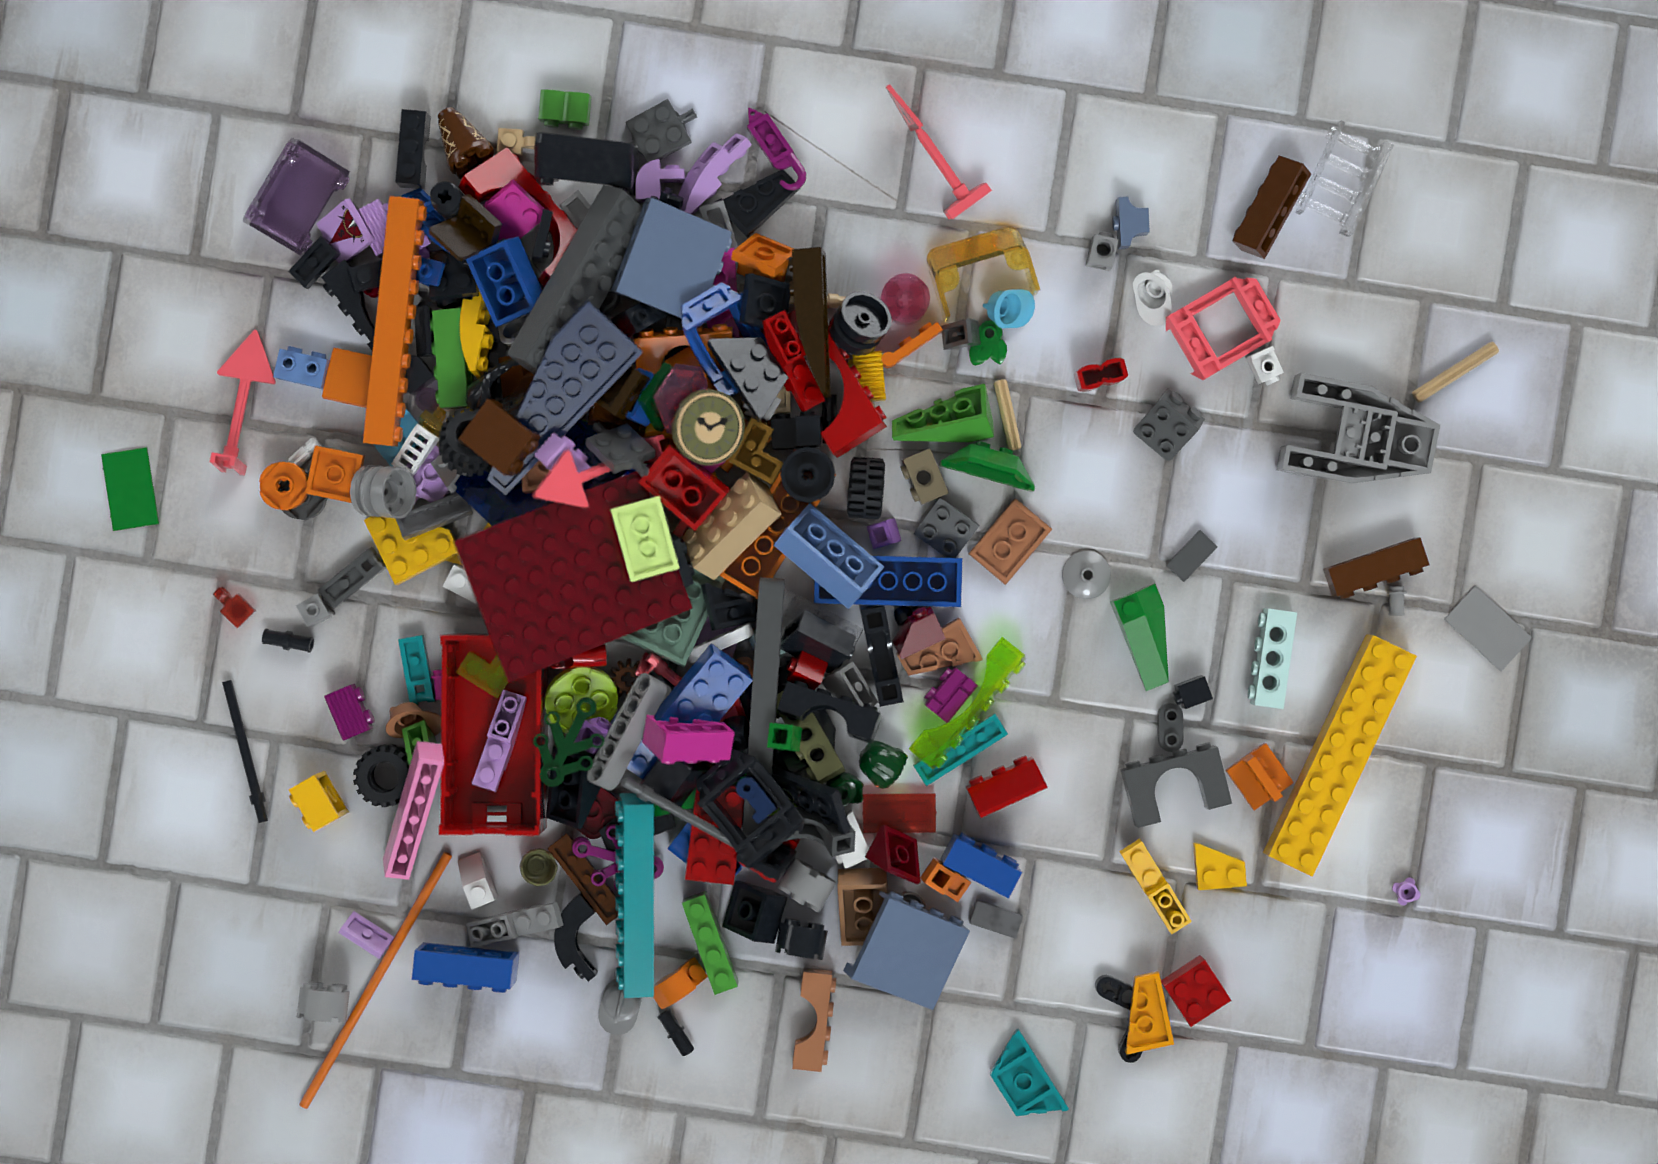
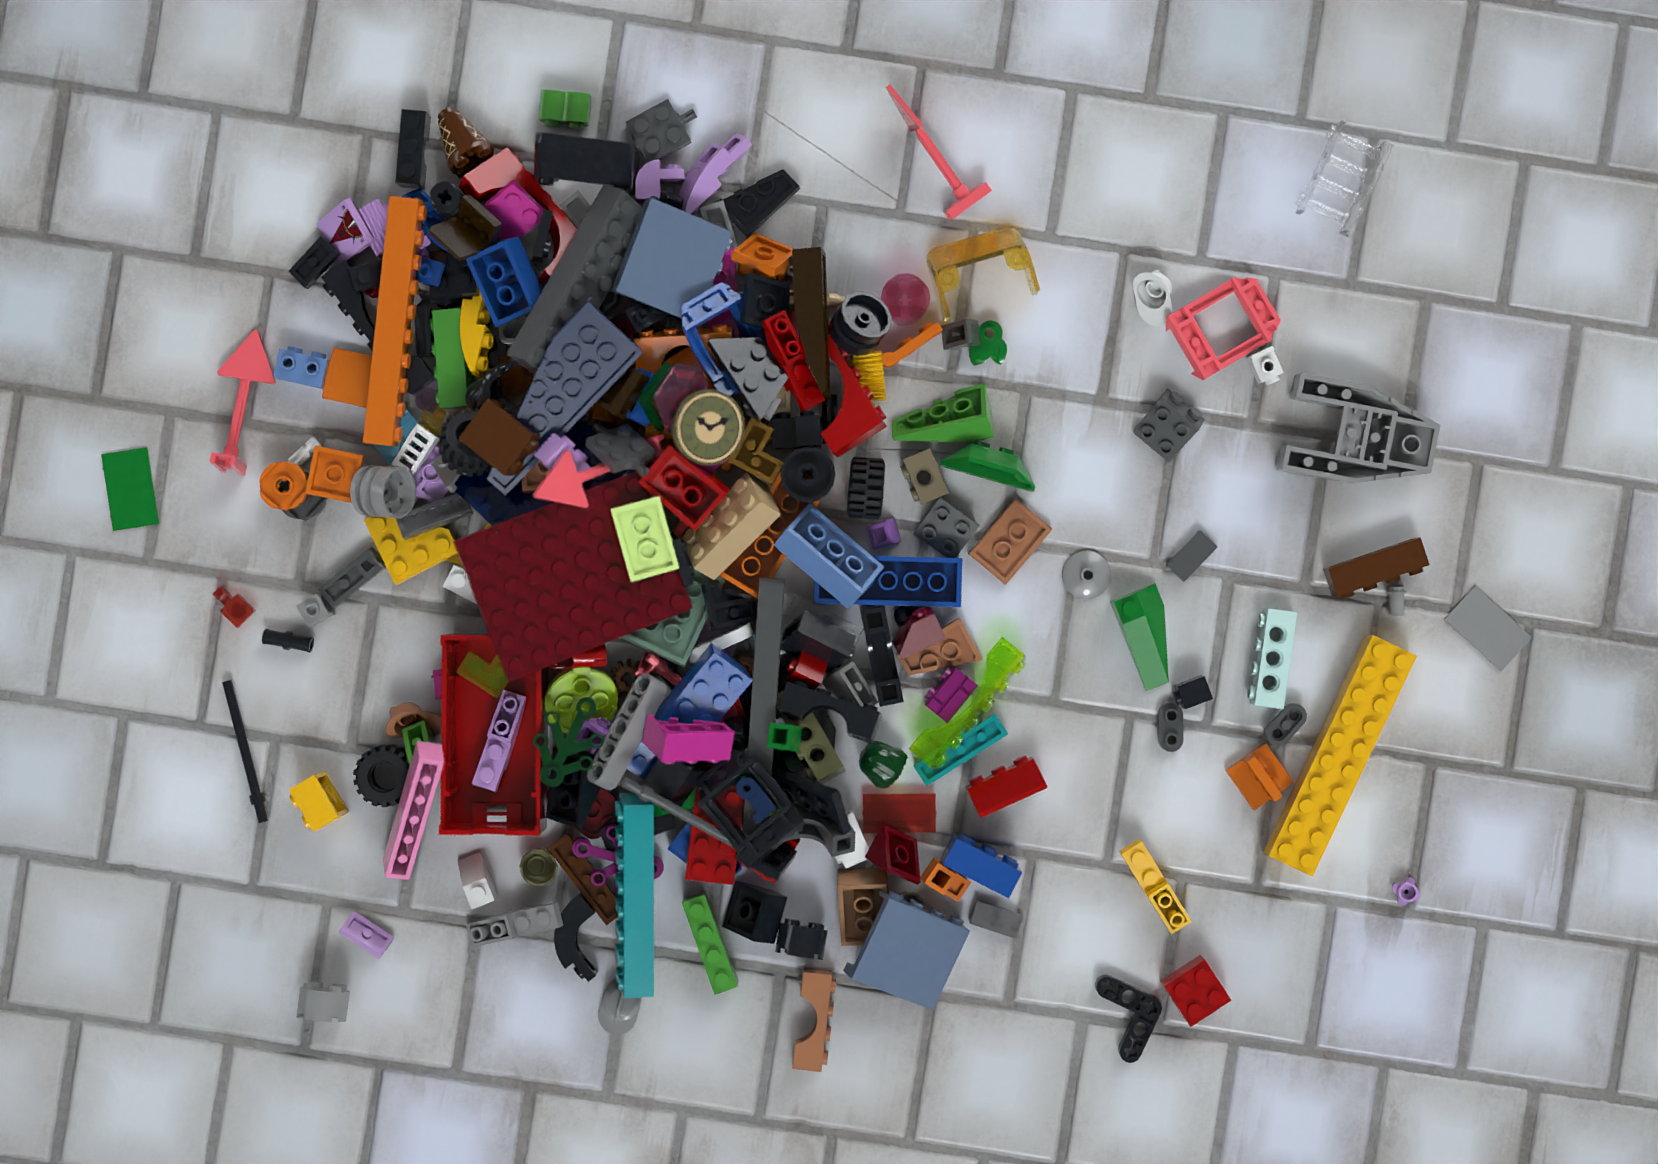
clear purple windscreen [242,138,350,256] -> none
orange piece [299,851,452,1109] -> none
magenta brick [324,684,375,741] -> none
teal plate [398,635,436,705] -> none
blue brick [412,942,520,993] -> none
tan plate [497,128,535,156] -> none
orange brick [653,957,708,1010] -> none
black axle [657,1009,694,1056] -> none
magenta plate [747,108,807,190] -> none
light grey brick [777,858,836,912] -> none
dark green hair [826,772,864,807] -> none
medium azure piece [983,289,1035,328] -> none
teal wing [990,1029,1069,1116] -> none
tan axle [994,379,1021,451] -> none
red brick [1073,358,1129,392] -> none
light grey brick [1086,232,1119,271] -> none
sand blue brick [1112,197,1150,249] -> none
dark grey arch [1120,743,1232,828] -> none
light orange wing [1125,971,1174,1054] -> none
yellow wing [1193,842,1247,890] -> none
reddish brown brick [1232,155,1311,259] -> none
tan axle [1412,342,1499,402] -> none
none -> dark grey plate [1265,703,1307,746]

